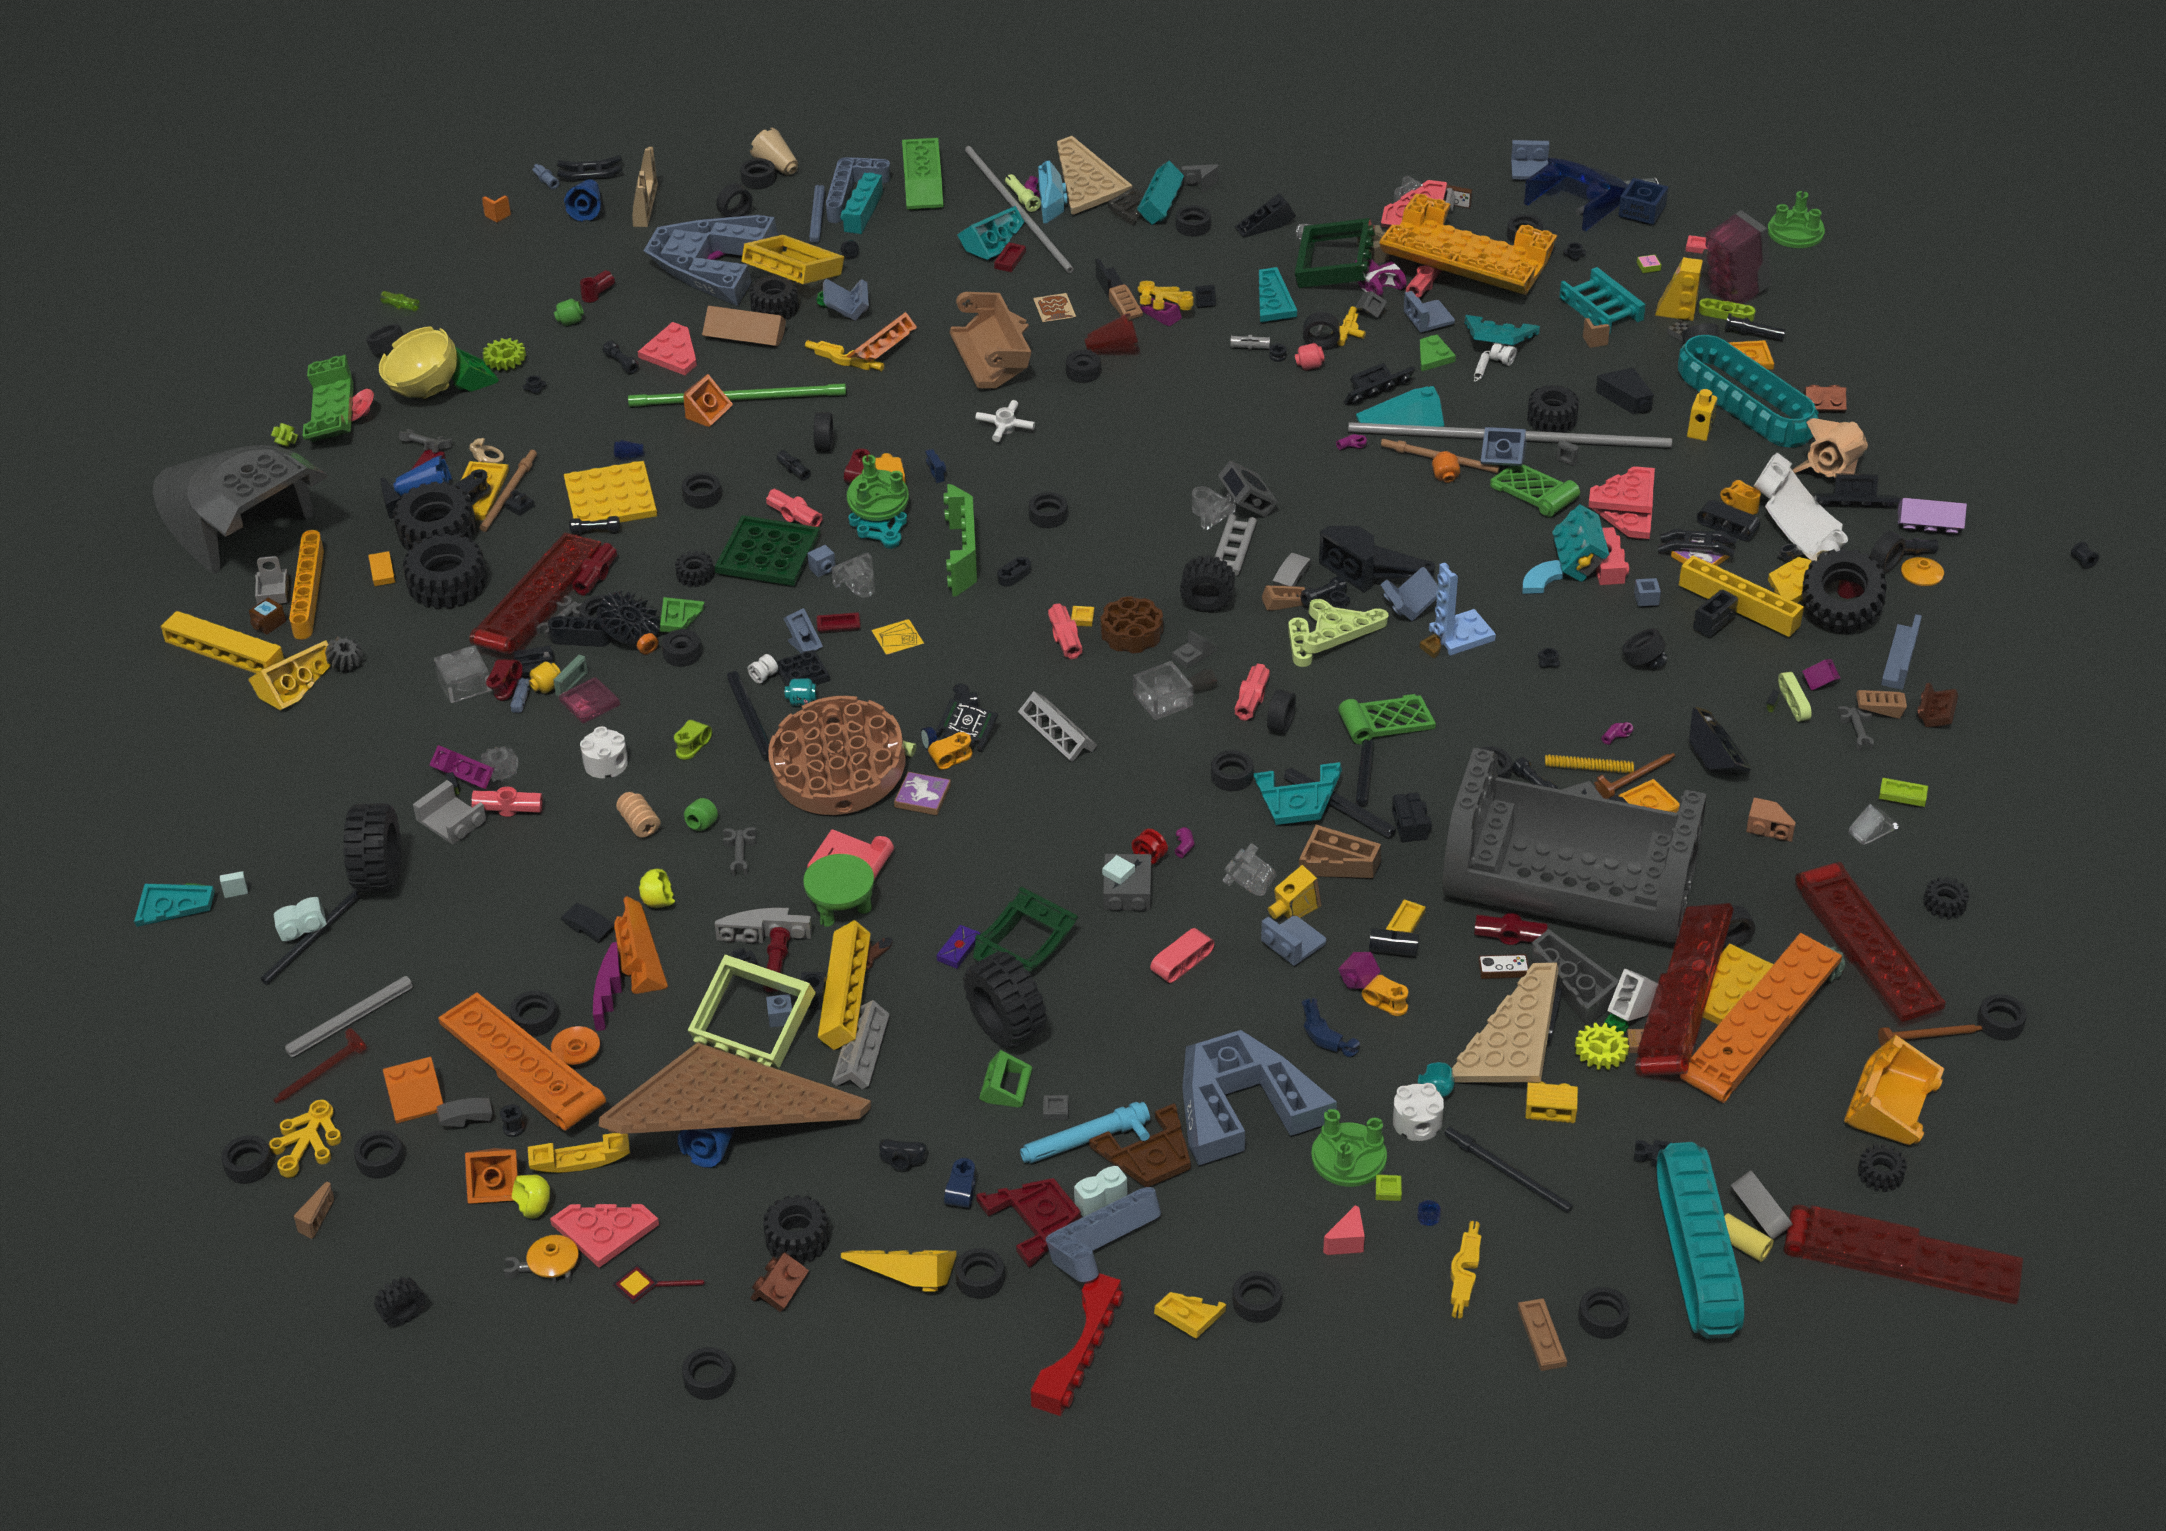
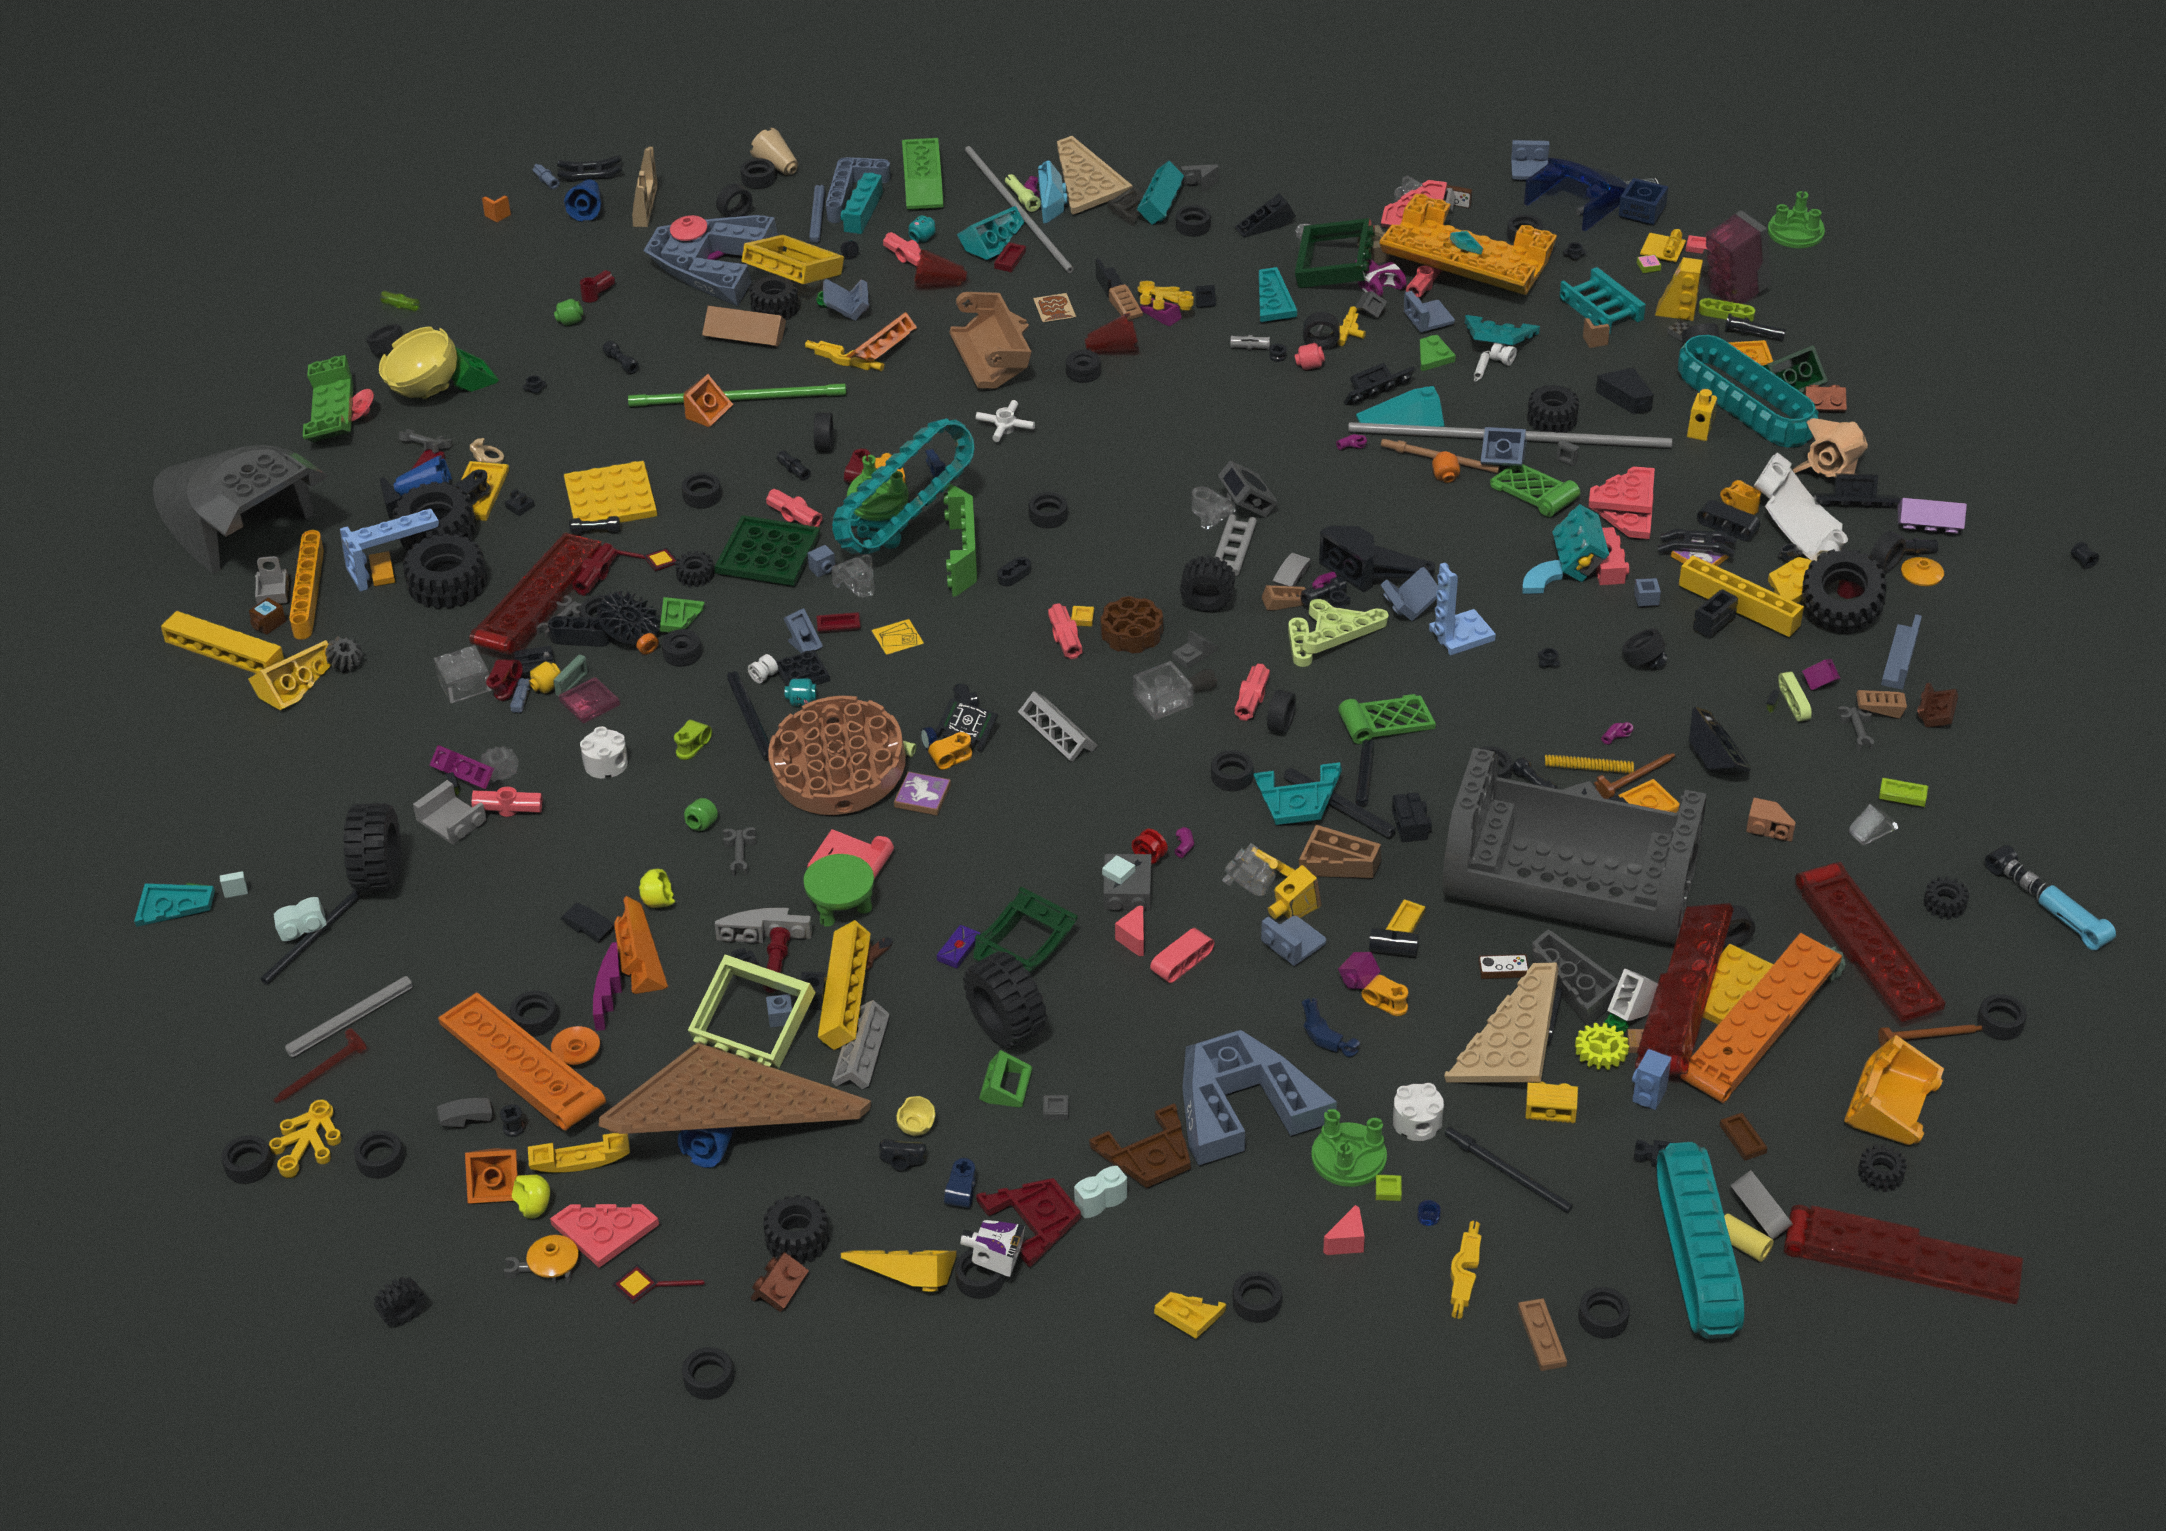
lime gear [271,423,298,447] -> none
medium nougat slope [294,1182,335,1239] -> none
orange slope [383,1057,443,1124] -> none
medium nougat bar [480,450,537,532] -> none
lime gear [483,338,526,370] -> none
clear blue cone [614,440,643,460] -> none
light nougat piece [616,792,661,838] -> none
coral plate [638,322,697,375] -> none
medium azure cylinder [1020,1102,1150,1164] -> none
red arch [1031,1273,1124,1416] -> none
sand blue beam [1046,1187,1161,1282] -> none
teal hair [1418,1062,1455,1098] -> none
pearl gold tile [1419,633,1441,658] -> none
dark red piece [1474,913,1547,945] -> none
none -> light blue bracket [340,509,439,591]
none -> piece [617,547,677,571]
none -> coral dish [670,215,707,241]
none -> teal piece [832,418,975,555]
none -> coral piece [883,232,933,271]
none -> light yellow hair [896,1096,935,1137]
none -> teal head [908,215,936,243]
none -> clear red cone [914,249,967,287]
none -> white torso [960,1220,1025,1277]
none -> coral slope [1115,906,1144,956]
none -> yellow piece [1247,845,1295,877]
none -> magenta arm [1312,571,1336,589]
none -> teal tile [1450,231,1483,254]
none -> medium blue brick [1632,1049,1672,1110]
none -> yellow hinge [1640,229,1686,262]
none -> reddish brown tile [1719,1113,1768,1161]
none -> dark green slope [1763,345,1828,393]
none -> piece [1985,845,2116,950]

